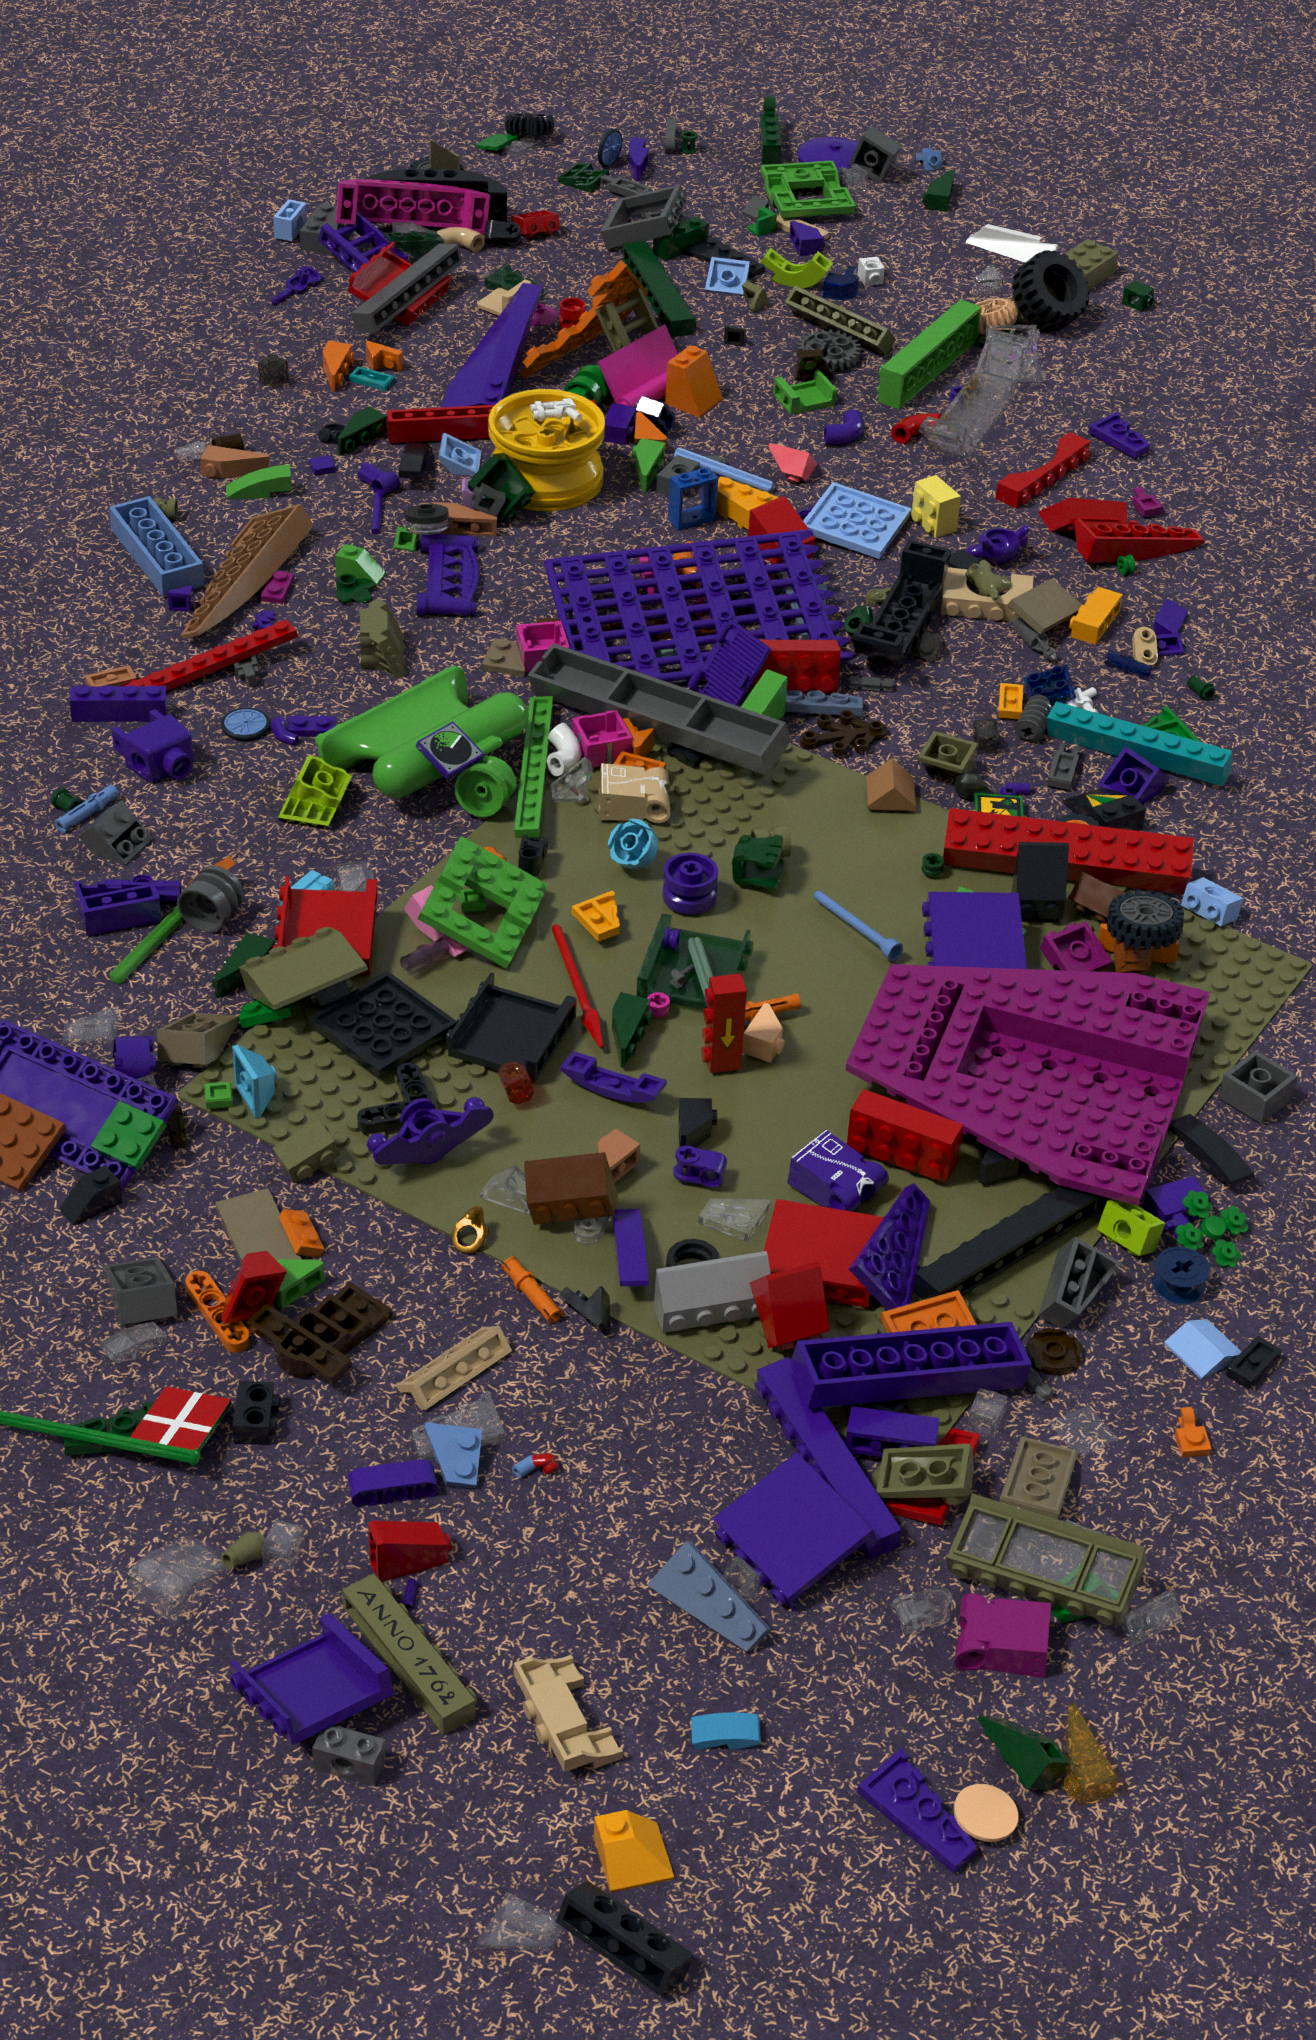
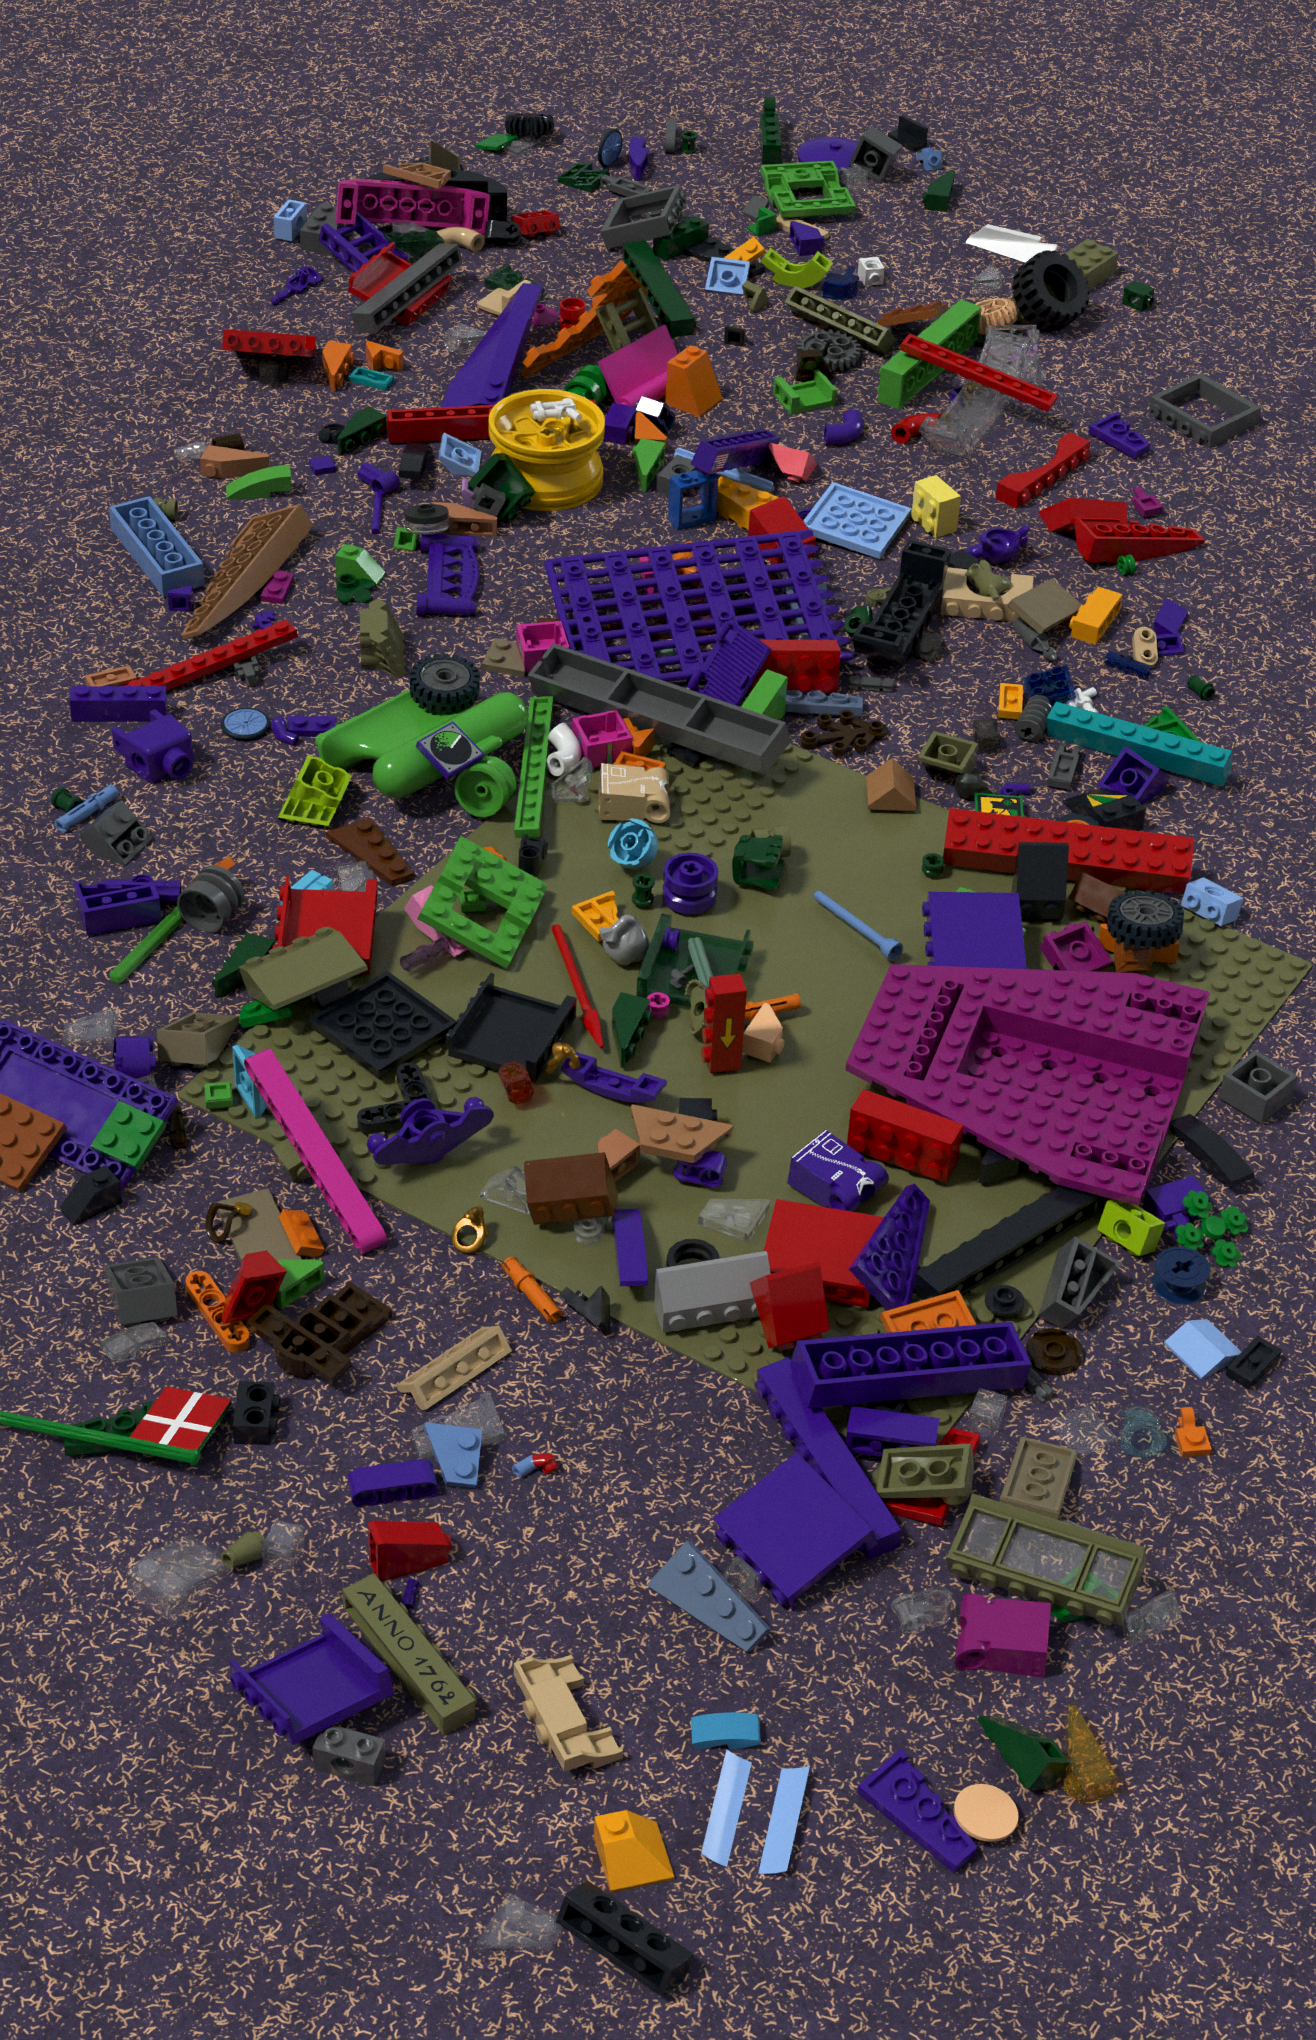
none -> dark brown piece [205,1202,252,1242]
none -> red panel [222,329,317,357]
none -> dark pink beam [244,1048,387,1255]
none -> reddish brown wing [326,818,414,886]
none -> medium nougat wing [383,162,451,189]
none -> black wheel [410,653,480,714]
none -> clear slope [444,322,487,355]
none -> pearl gold piece [544,1043,580,1075]
none -> light grey piece [599,914,649,965]
none -> medium nougat wing [631,1104,733,1163]
none -> dark green bush [632,874,655,907]
none -> olive piece [684,979,708,1036]
none -> dark purple brick [691,429,781,475]
none -> light blue sticker [701,1749,810,1874]
none -> light orange plate [724,237,766,264]
none -> dark orange plate [877,301,949,327]
none -> black panel [888,115,928,152]
none -> red plate [900,334,1058,412]
none -> black piece [984,1285,1024,1317]
none -> clear light blue hair [1120,1406,1167,1457]
none -> dark grey window [1148,373,1261,448]

